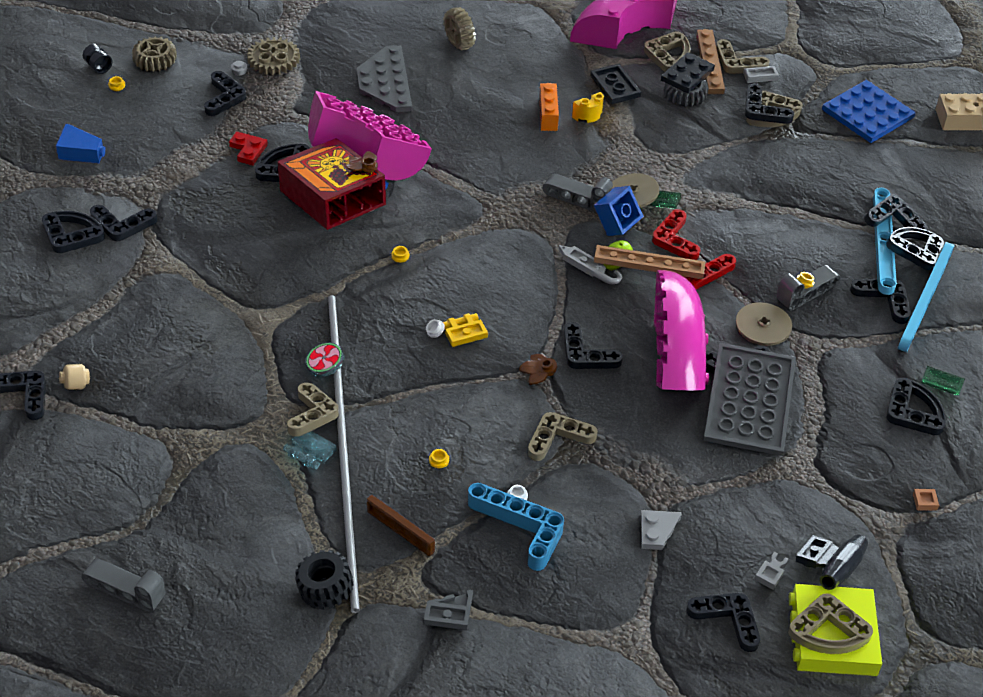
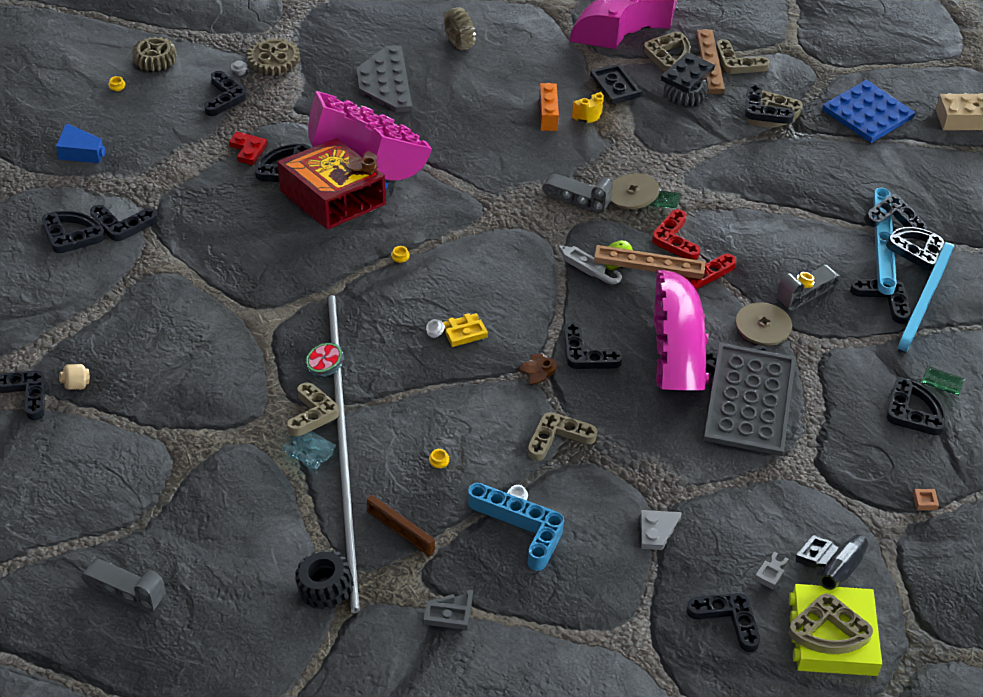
black wheel [82,44,113,74] -> none
blue brick [594,186,644,236] -> none
light grey plate [743,66,779,83] -> none

